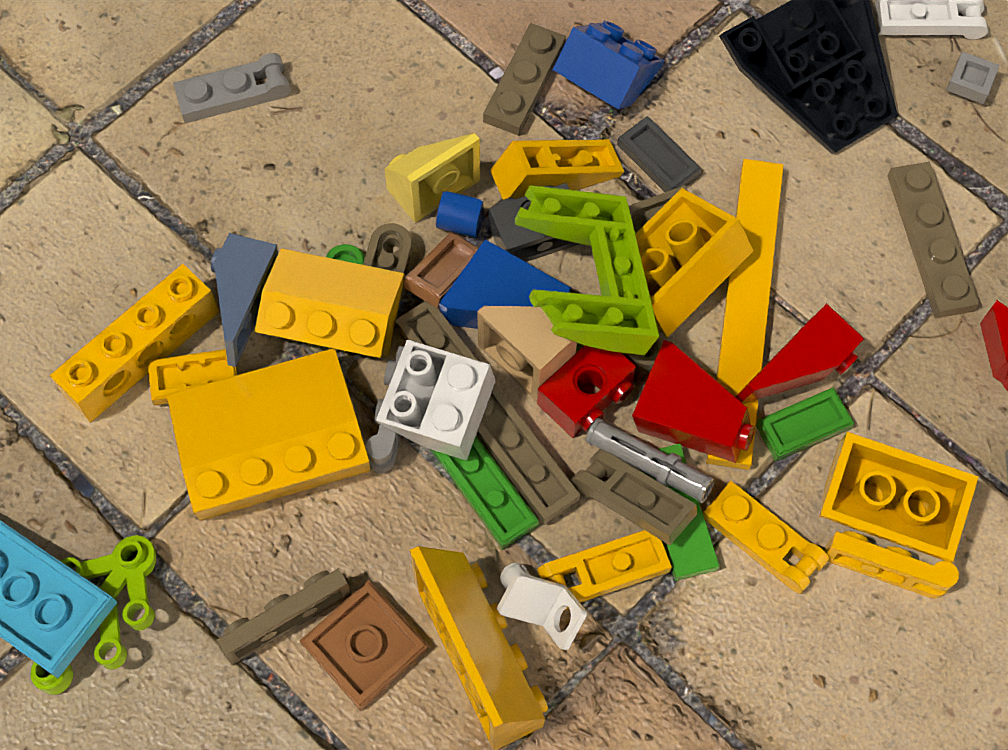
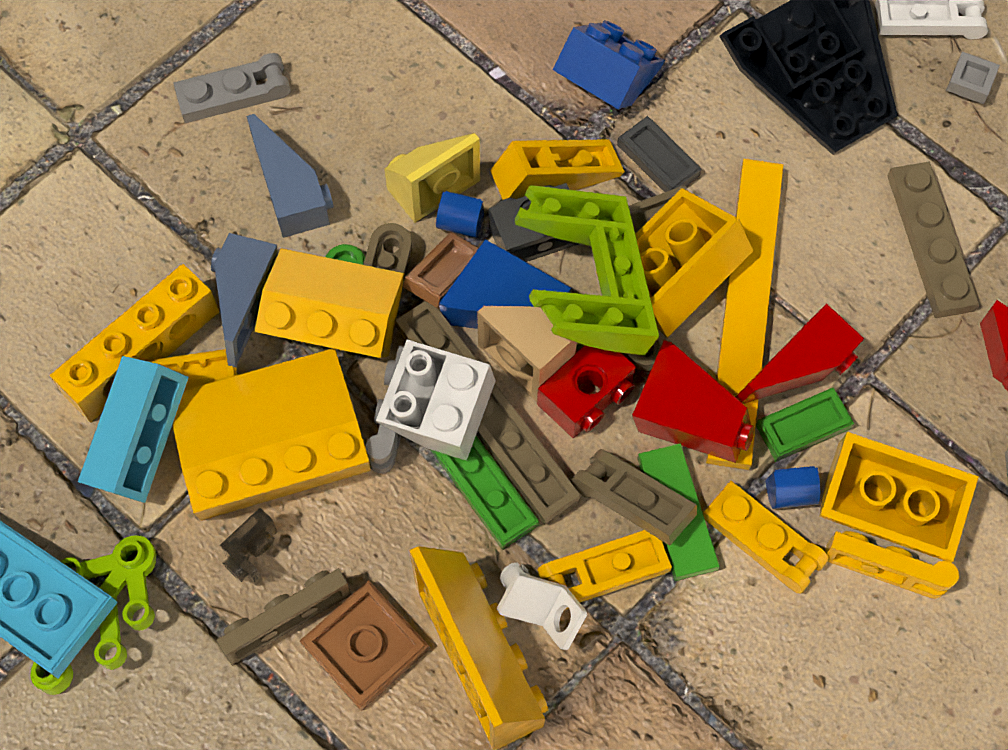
dark tan plate [483,23,566,136] -> none
light grey pin [586,418,715,503] -> none
none -> medium azure brick [78,356,189,503]
none -> clear smoke bracket [220,508,277,586]
none -> sand blue slope [246,114,334,238]
none -> blue brick [765,466,820,509]

